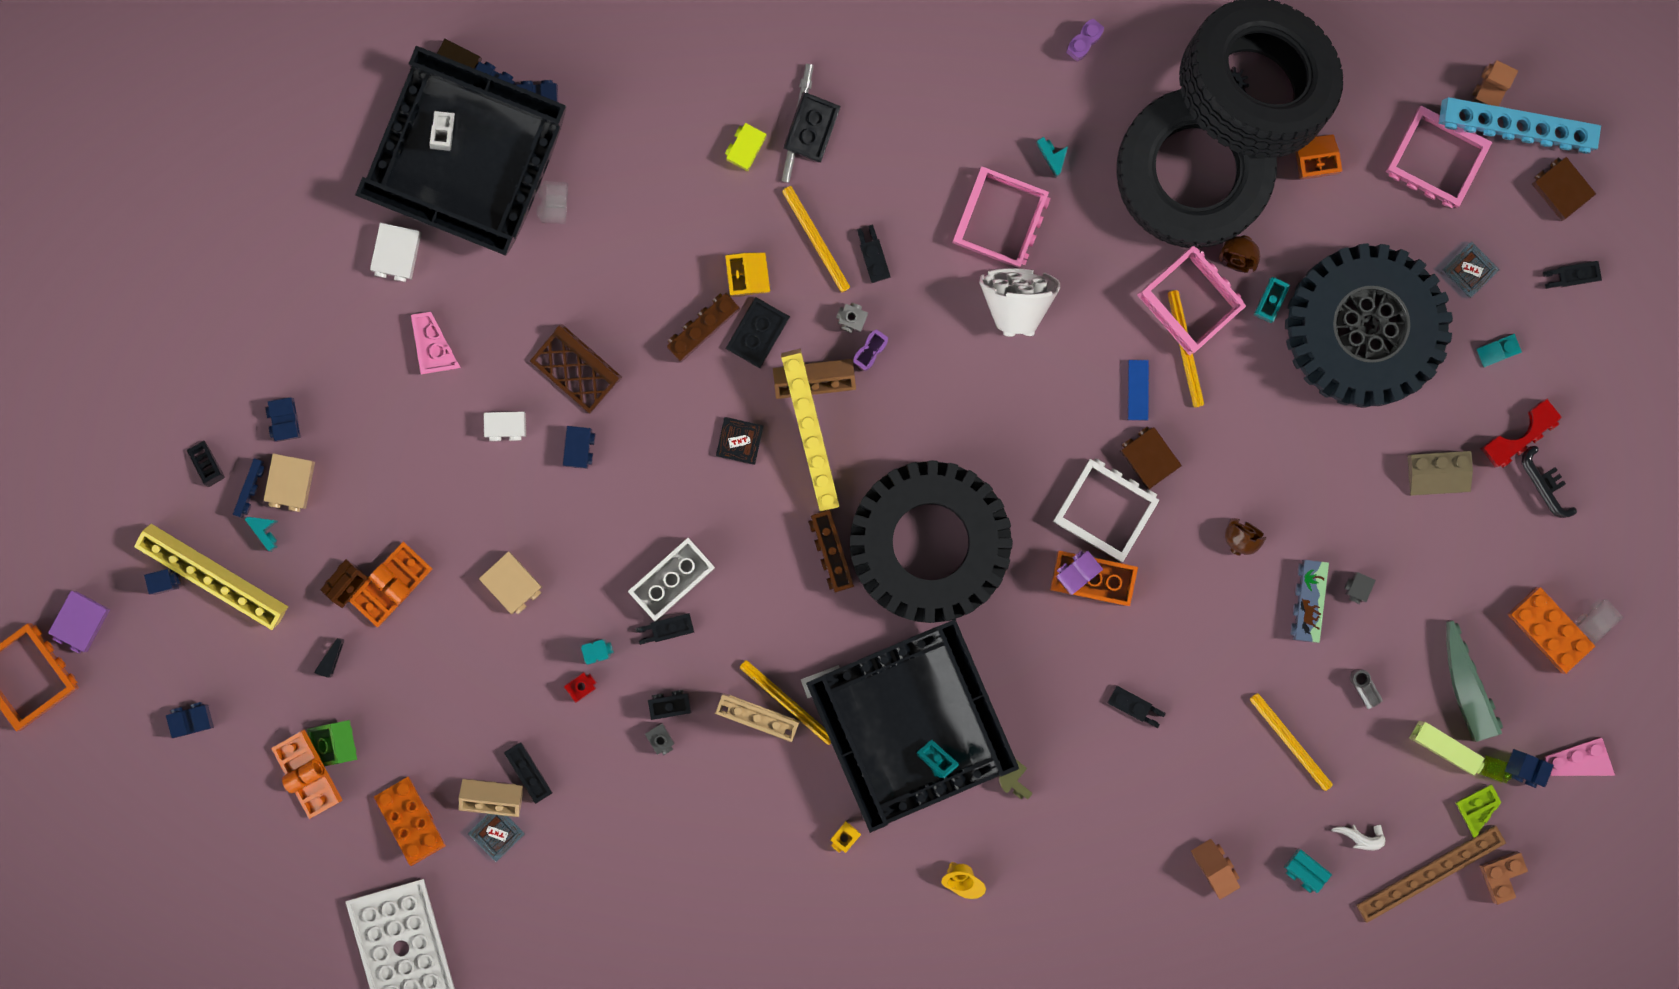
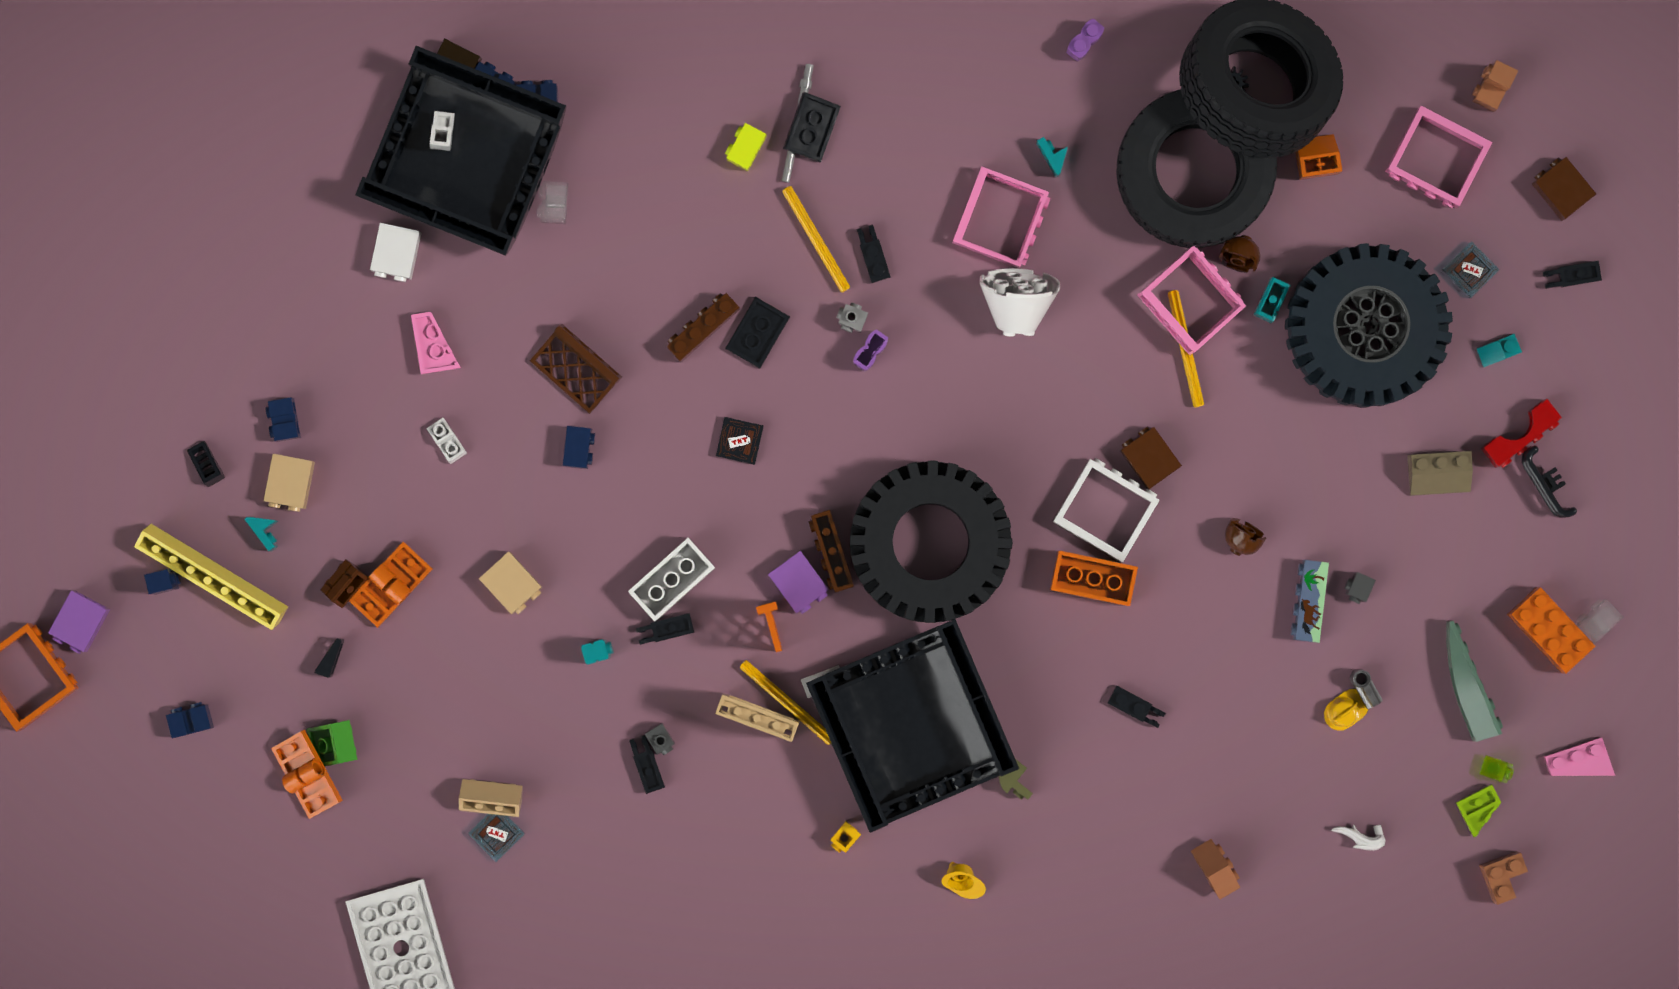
dark blue plate [232,458,265,518] -> none
orange plate [374,777,446,866] -> none
white brick [484,412,526,441] -> none
black plate [504,742,553,804] -> none
red brick [564,672,597,703] -> none
black brick [648,690,692,720] -> none
yellow slope [725,253,770,297] -> none
medium nougat brick [773,359,856,399] -> none
light yellow brick [781,348,839,512] -> none
teal slope [917,740,959,778] -> none
medium lavender brick [1055,550,1103,595] -> none
blue tile [1128,360,1149,421] -> none
yellow axle [1250,693,1333,791] -> none
teal brick [1284,848,1332,893] -> none
medium nougat tile [1356,825,1506,923] -> none
yellowish green slope [1409,721,1485,776] -> none
medium azure brick [1439,97,1601,154] -> none
dark blue brick [1505,749,1554,788] -> none
none -> white slope [426,418,467,464]
none -> black hinge [629,735,665,794]
none -> orange fence [756,602,783,652]
none -> medium lavender brick [768,551,829,614]
none -> yellow piece [1324,689,1368,731]

